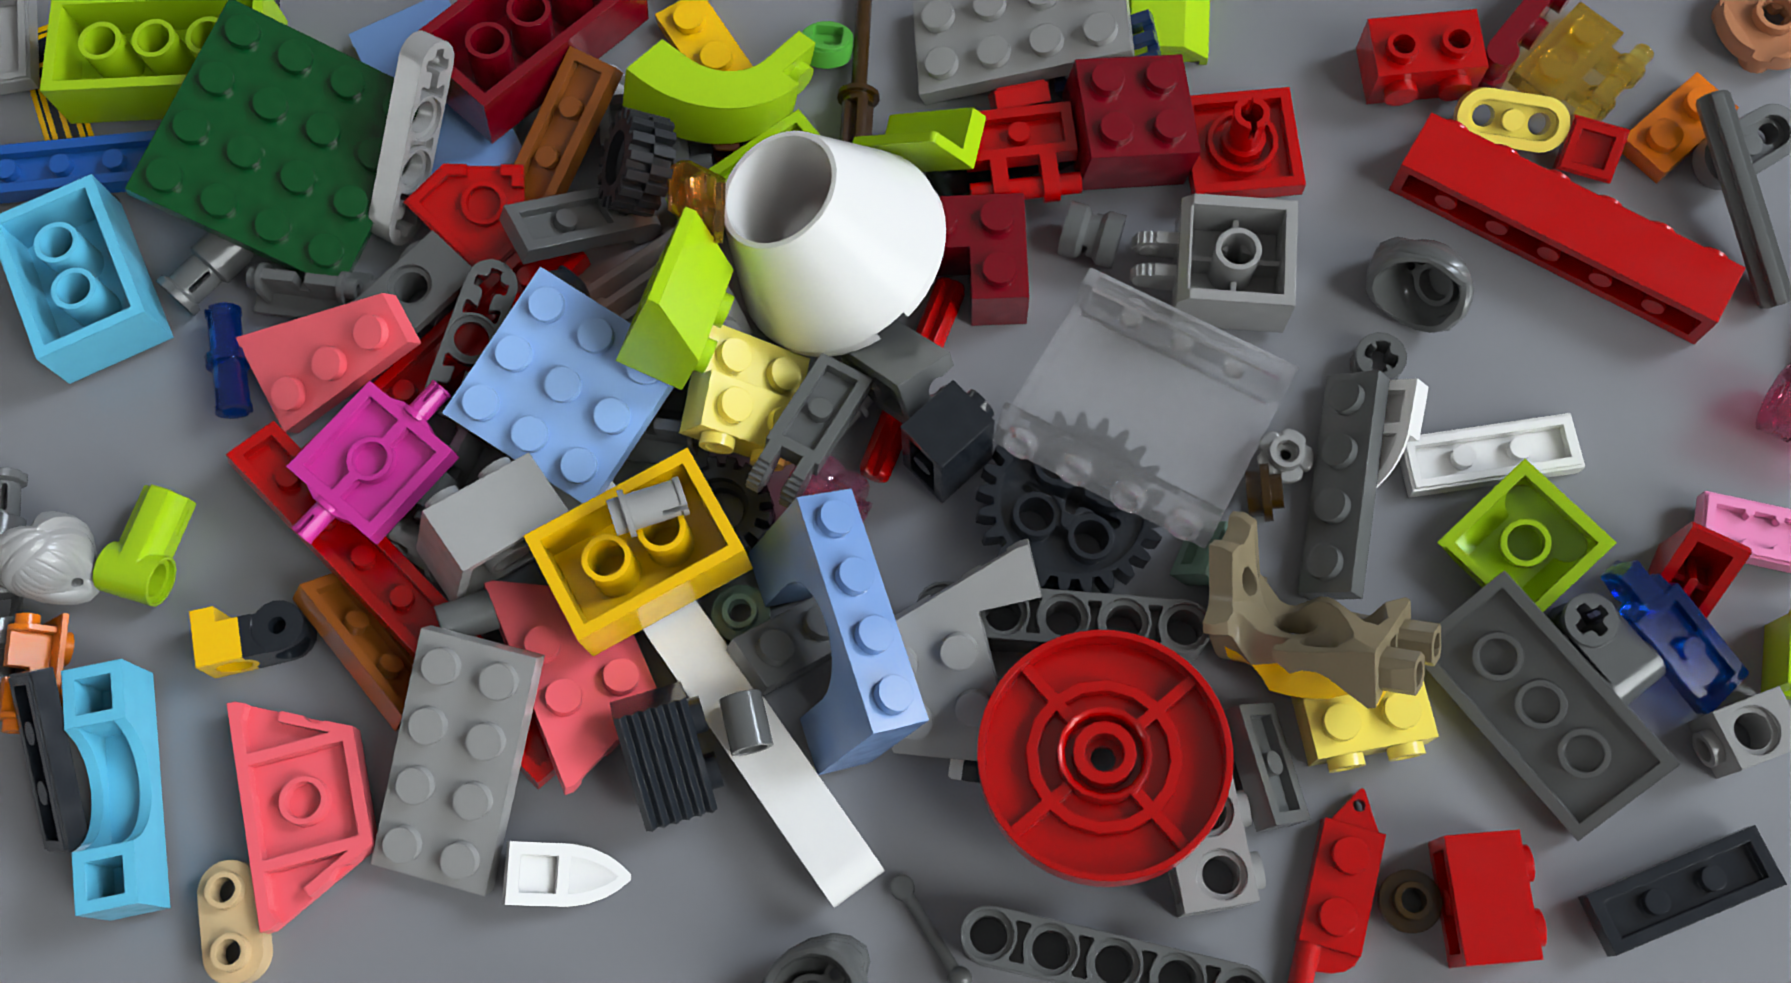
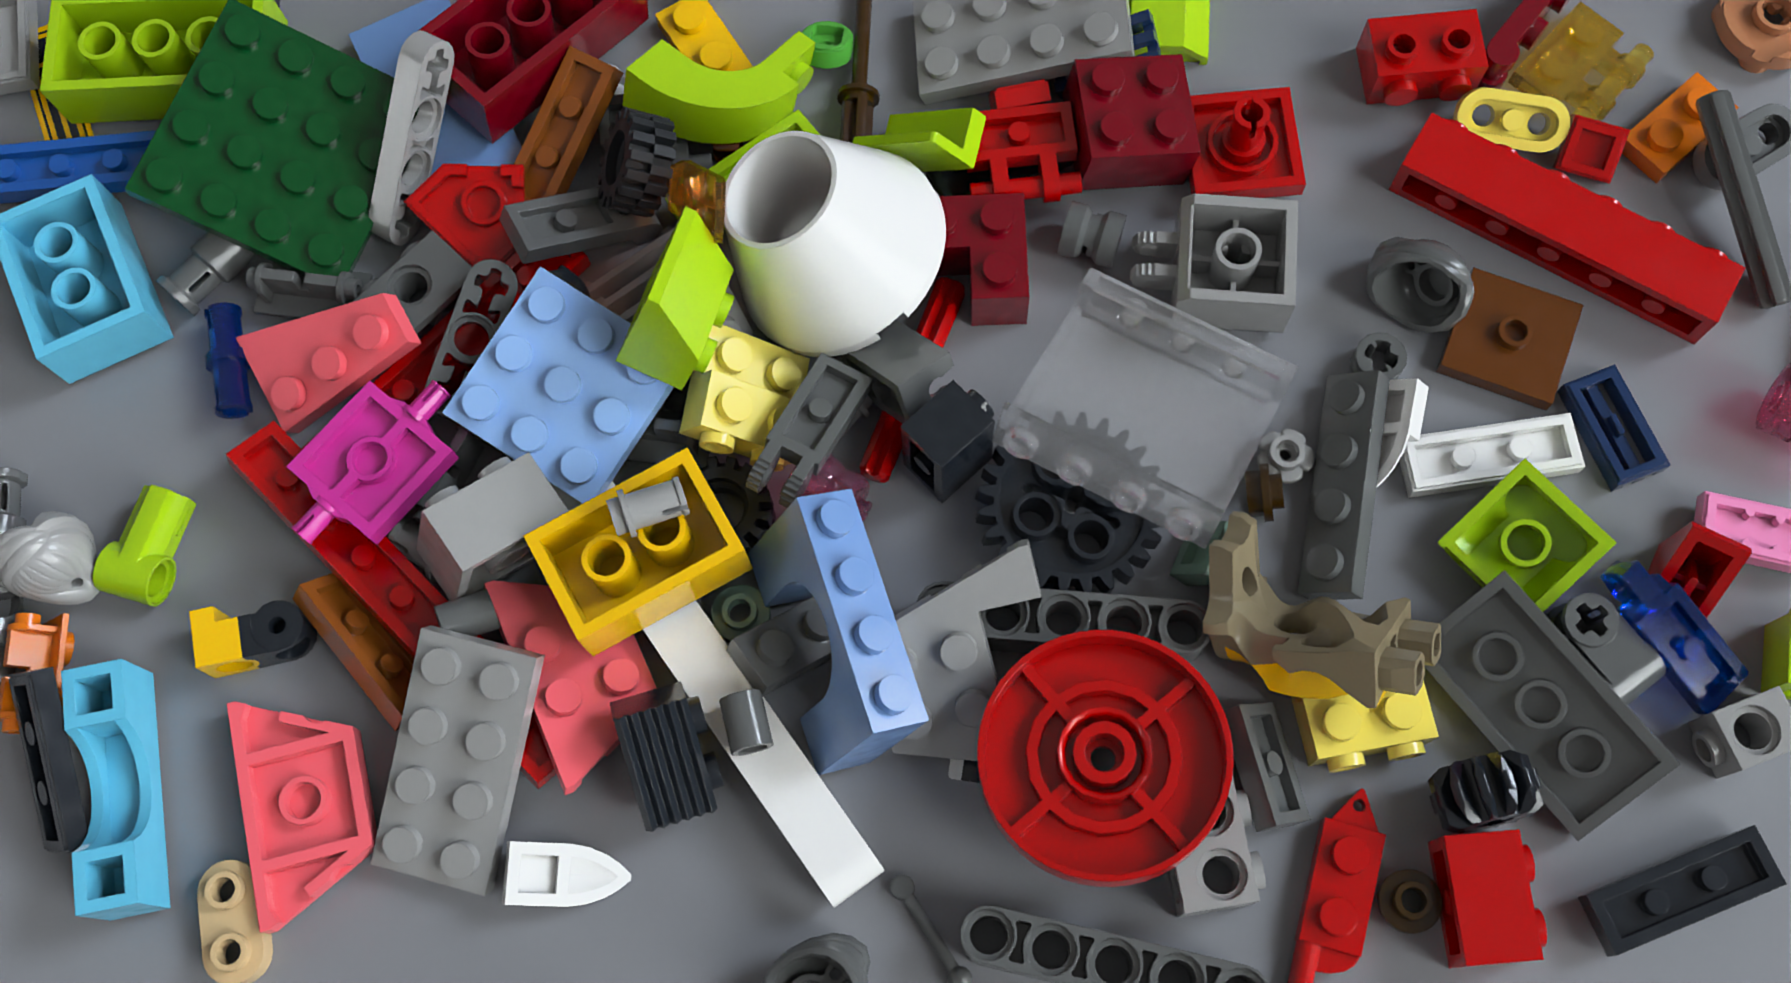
none -> black gear [1428,750,1544,834]
none -> reddish brown plate [1436,267,1584,411]
none -> dark blue tile [1557,364,1671,492]

